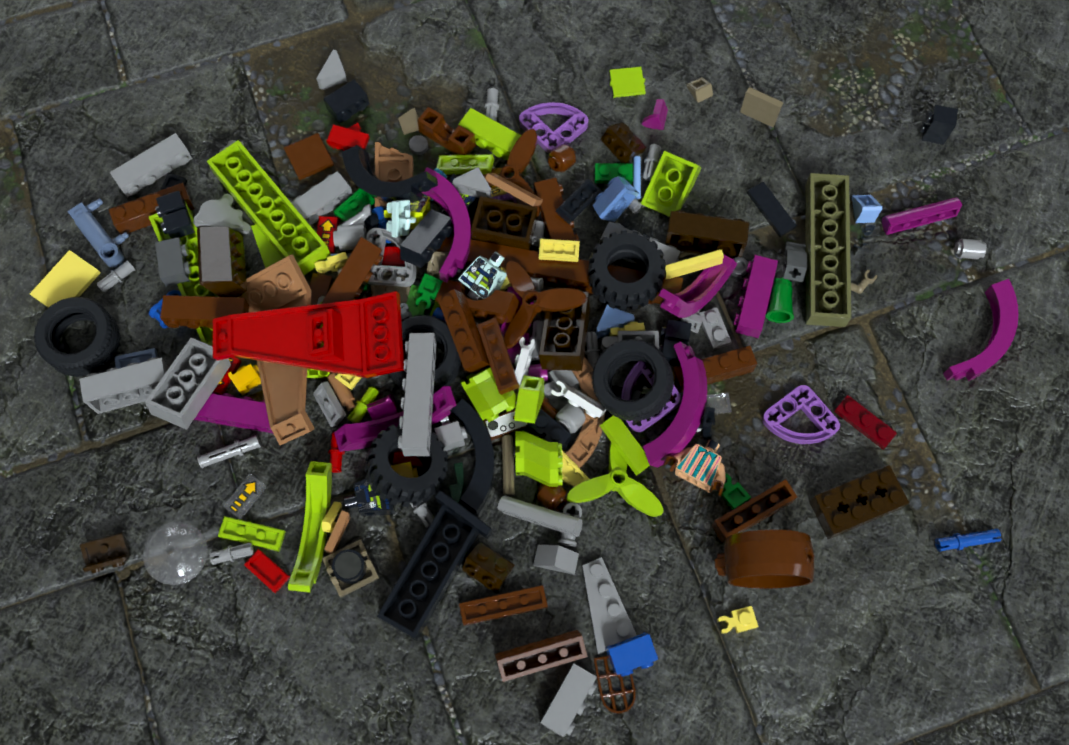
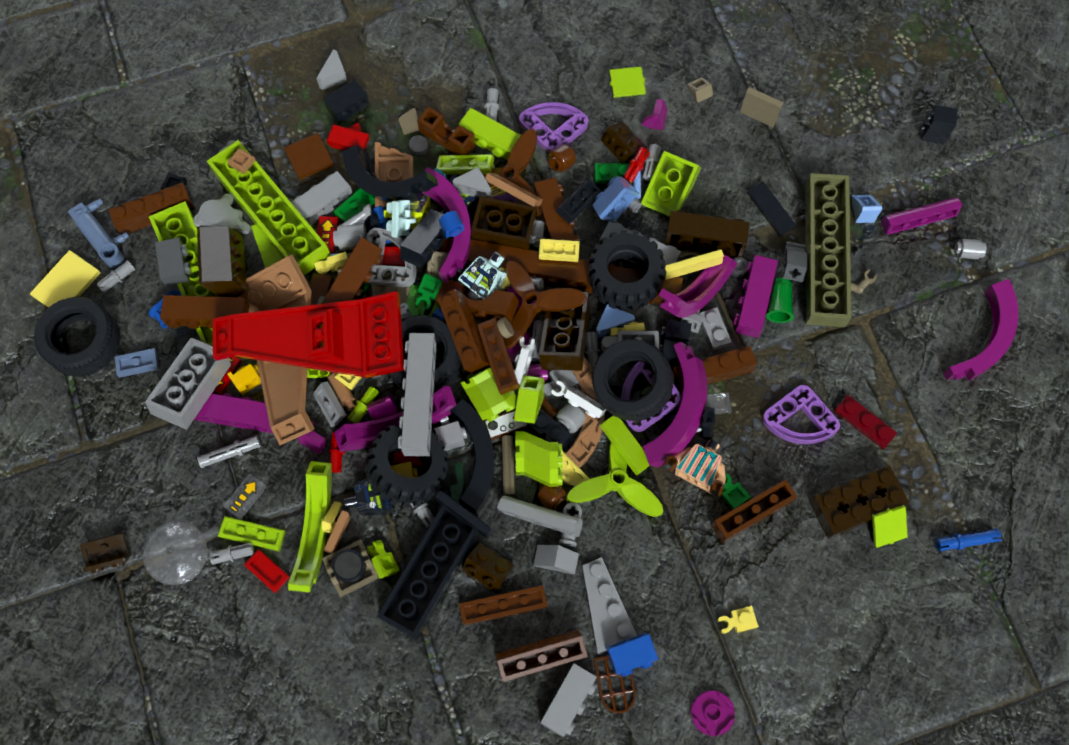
light grey brick [79,357,169,414] -> none
light grey brick [109,133,192,198] -> none
black piece [155,191,195,239] -> none
reddish brown cylinder [715,530,815,589] -> none
none -> medium nougat tile [227,148,256,174]
none -> magenta tile [298,421,325,455]
none -> lime plate [367,540,400,579]
none -> blue plate [439,211,464,238]
none -> dark tan tile [497,317,514,339]
none -> red axle [624,147,650,183]
none -> magenta tile [690,691,735,736]
none -> lime piece [872,505,907,548]

